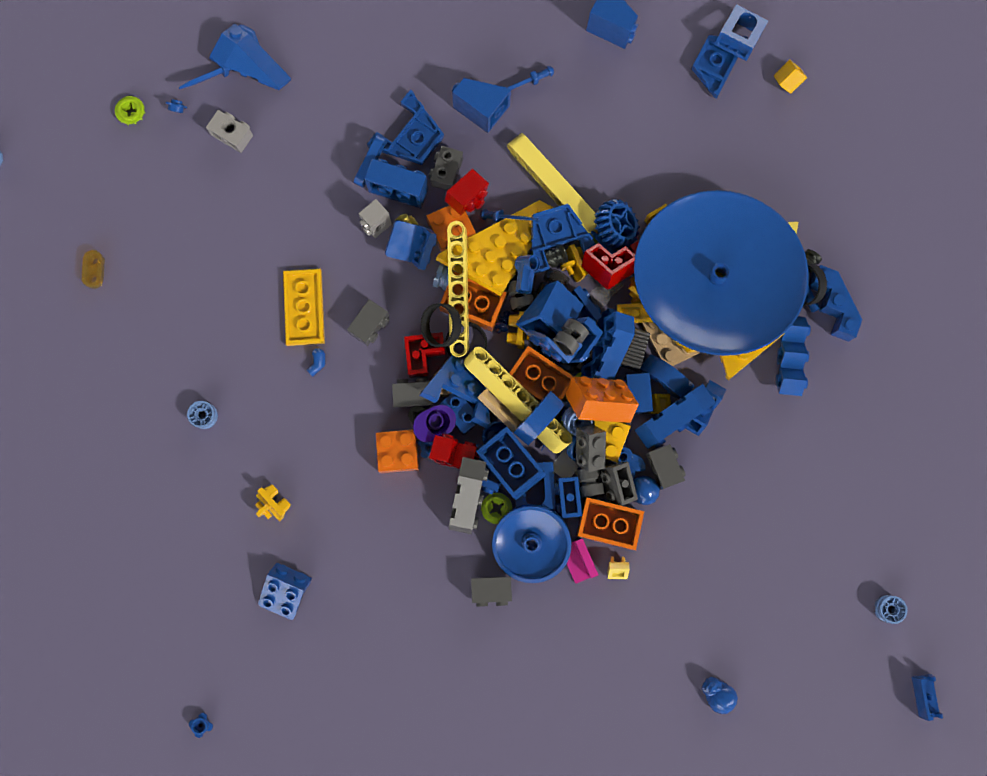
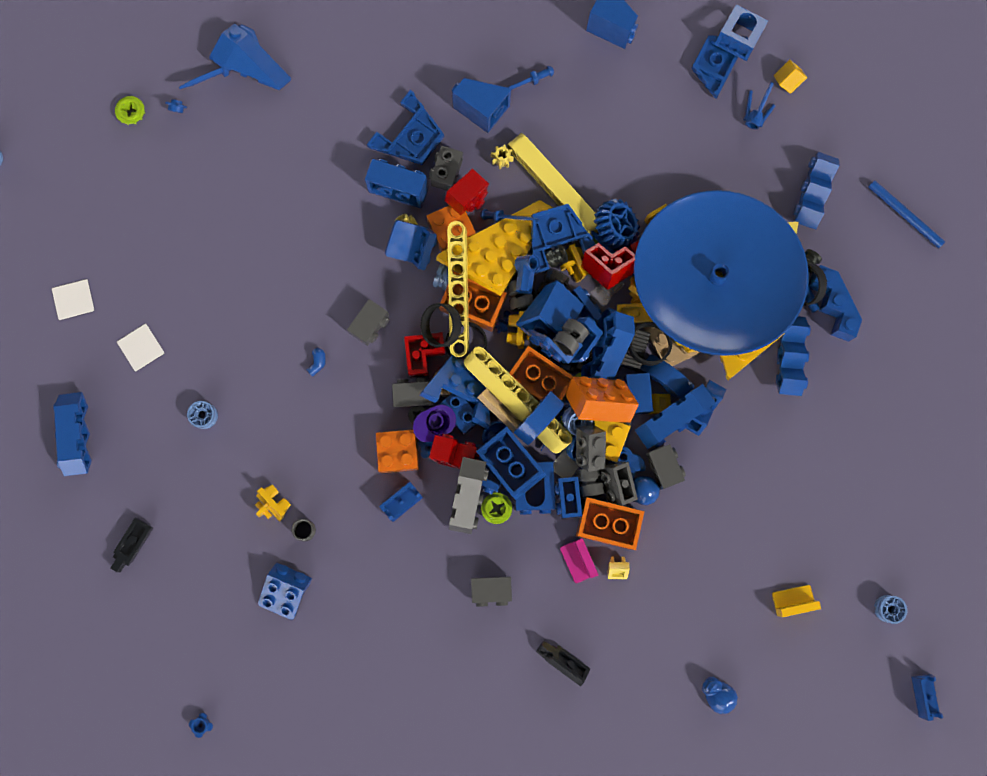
clear yellow plate [82,250,105,289] -> none
light grey brick [206,110,253,153] -> none
yellow tile [283,269,325,346] -> none
blue beam [354,134,387,188] -> none
light grey brick [359,199,392,238] -> none
blue dish [492,504,571,583] -> none
none -> white sticker [52,279,94,320]
none -> blue brick [53,392,92,476]
none -> black hinge [110,518,153,572]
none -> white sticker [117,324,164,371]
none -> dark grey piece [291,519,316,541]
none -> blue hinge [379,482,423,522]
none -> light yellow gear [491,145,514,169]
none -> black hinge [536,640,590,687]
none -> black tyre [629,322,673,366]
none -> blue plant [743,82,775,129]
none -> yellow panel [772,585,821,617]
none -> blue brick [793,152,840,230]
none -> blue piece [868,180,945,249]

